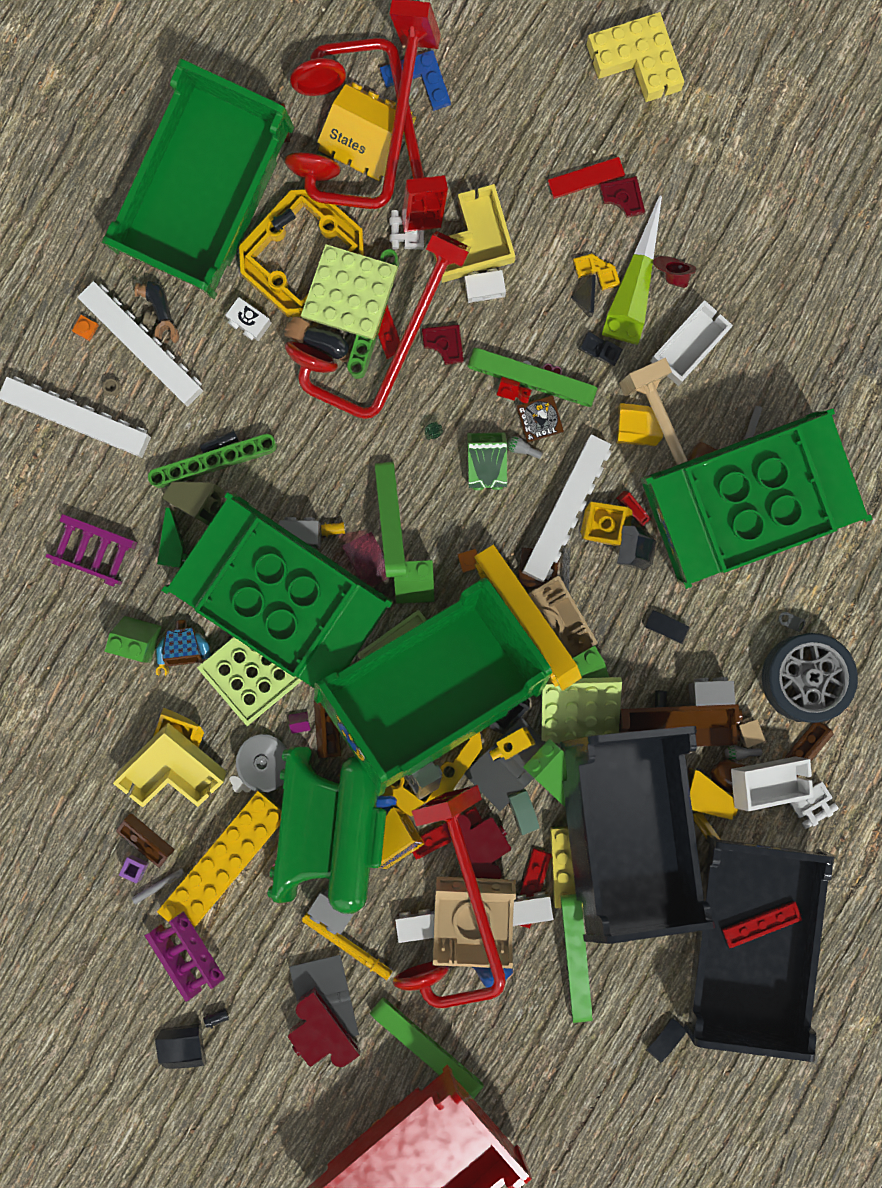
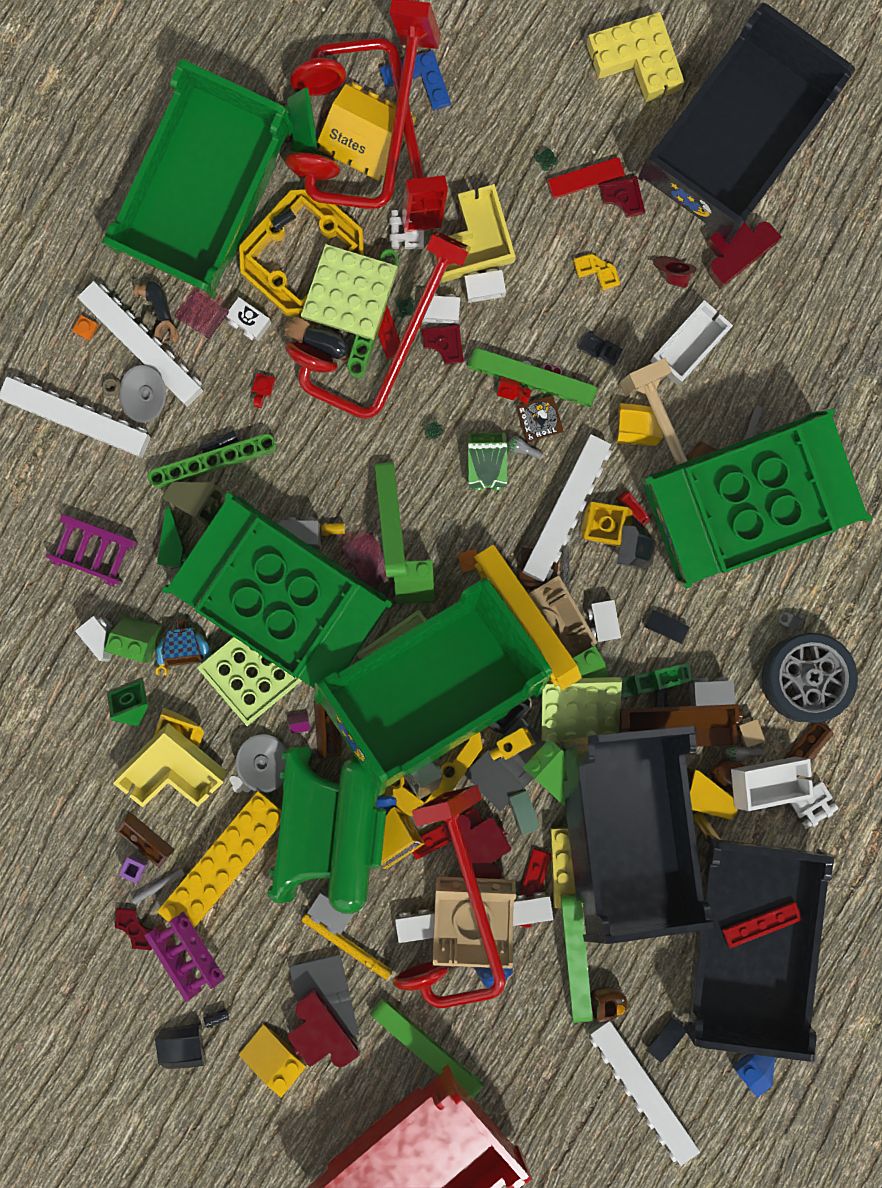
black slope [571,275,596,317] -> none
lime plate [602,196,662,345] -> none
none -> white slope [75,616,113,662]
none -> green slope [107,679,148,726]
none -> dark red tile [115,907,152,950]
none -> light grey hat [119,365,166,423]
none -> clear pink piece [175,290,229,339]
none -> yellow slope [239,1024,307,1097]
none -> red plate [252,373,276,409]
none -> green slope [285,88,319,155]
none -> clear green plate [396,298,415,318]
none -> white brick [422,293,460,325]
none -> clear green plate [536,148,558,171]
none -> white brick [587,600,621,642]
none -> white brick [589,1020,700,1166]
none -> reddish brown piece [591,987,628,1022]
none -> green slope [621,663,693,698]
none -> black piece [637,3,855,244]
none -> dark red brick [707,222,782,289]
none -> blue slope [732,1054,775,1098]

